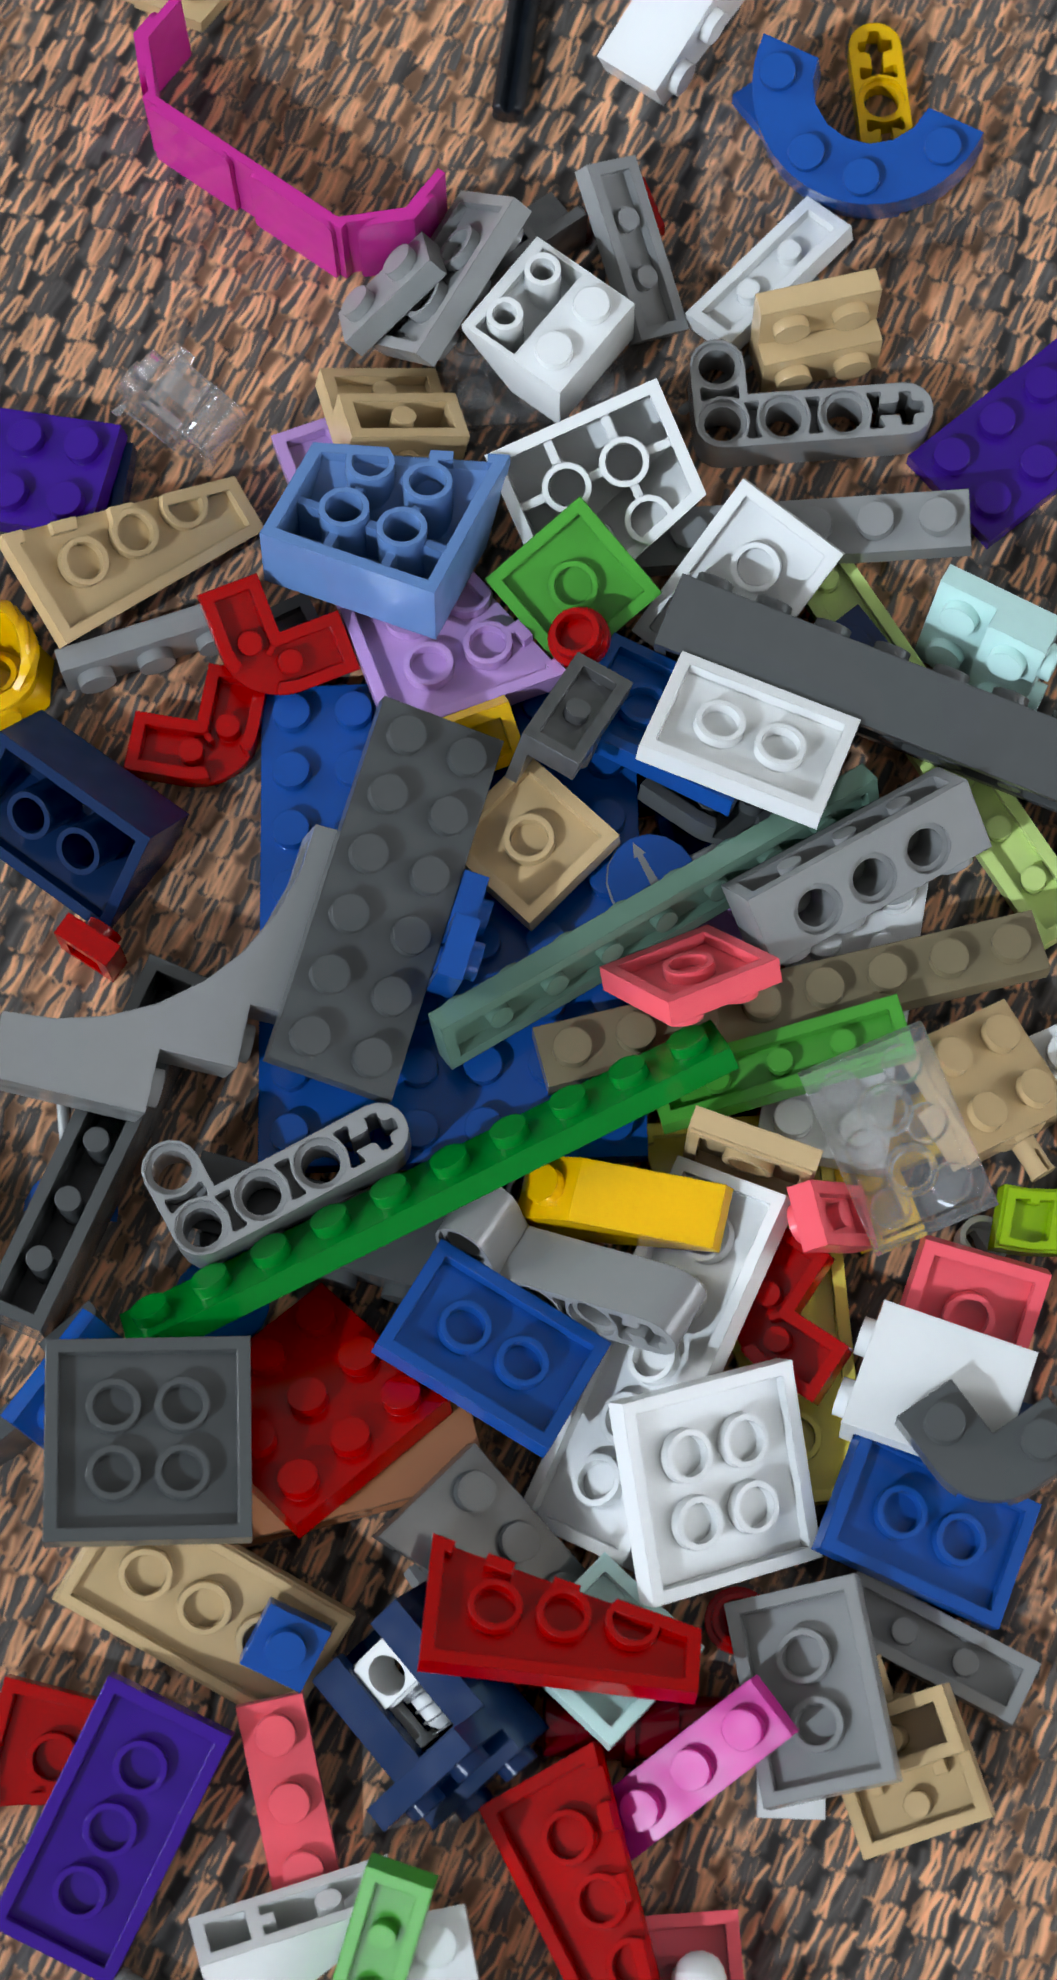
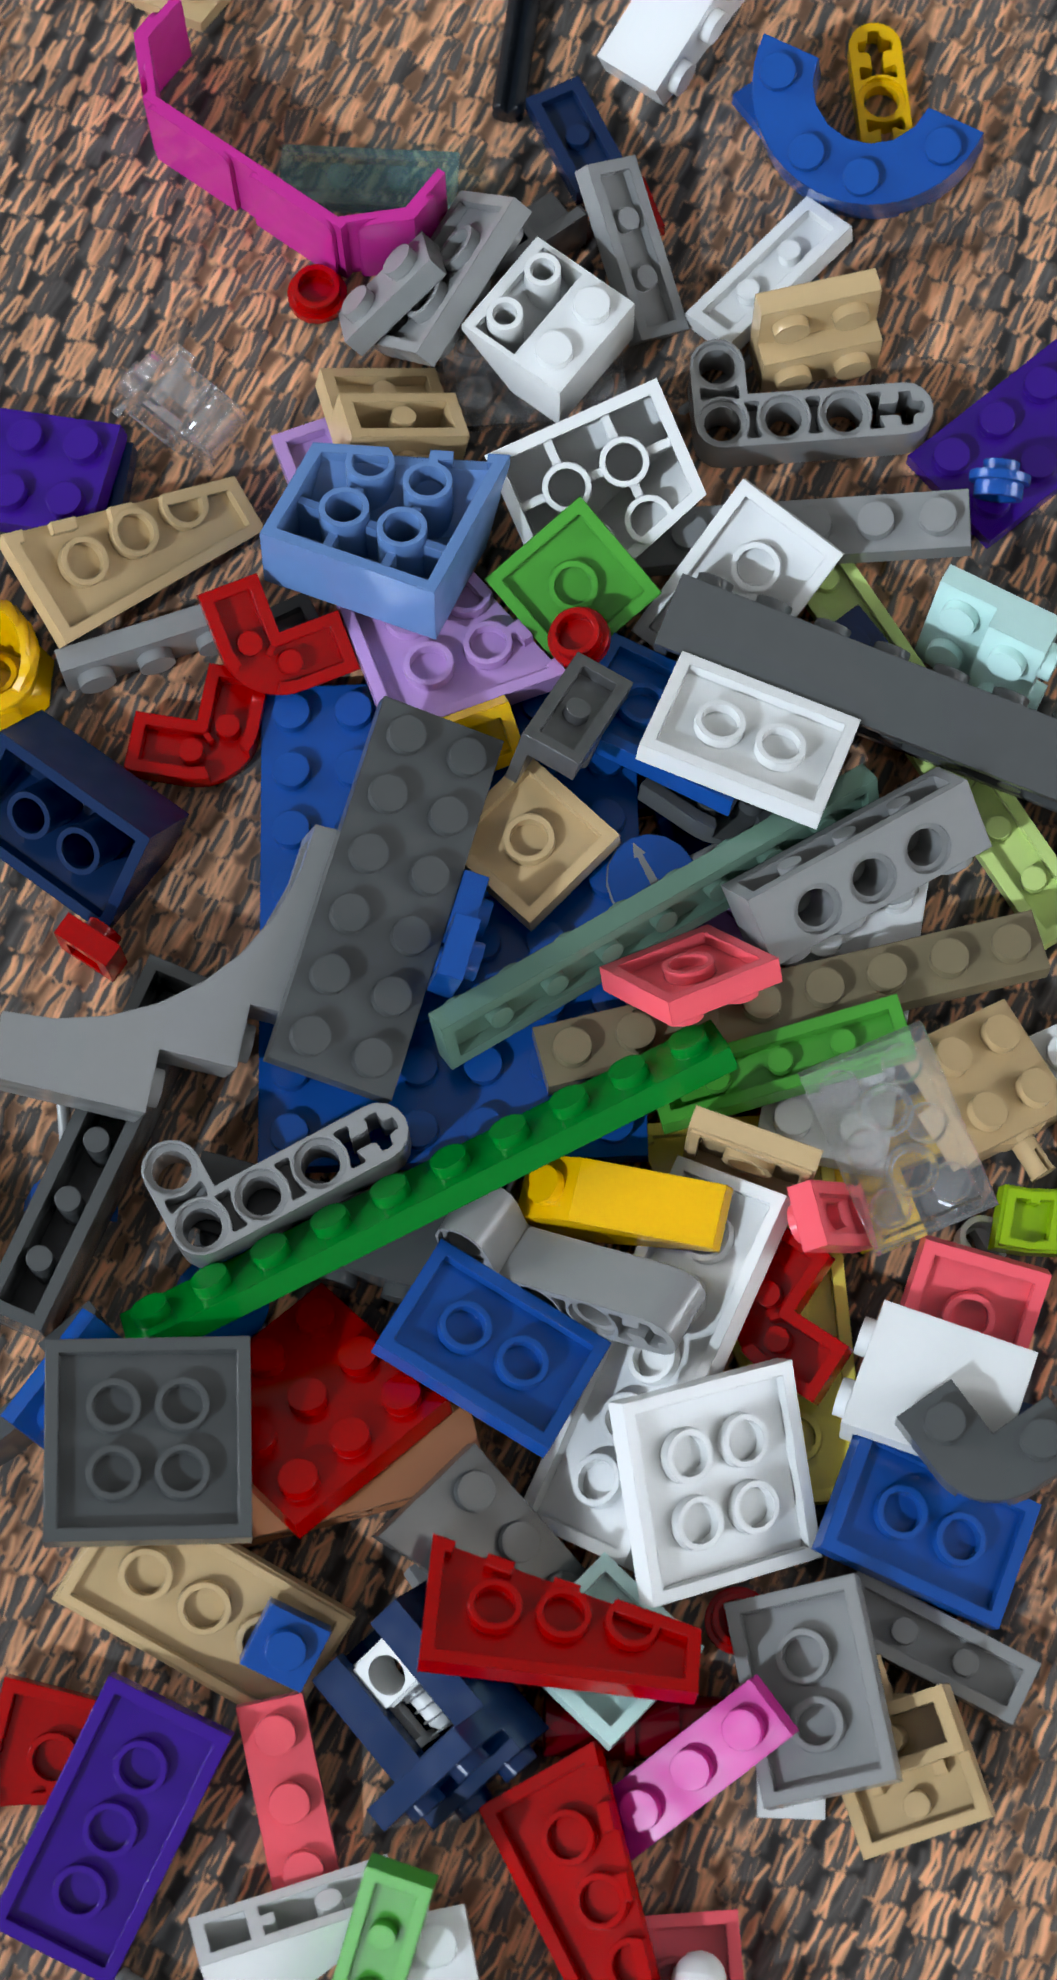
none -> clear light blue plate [279,144,460,213]
none -> red plate [287,264,347,324]
none -> dark blue plate [525,76,623,206]
none -> blue plate [969,458,1031,503]

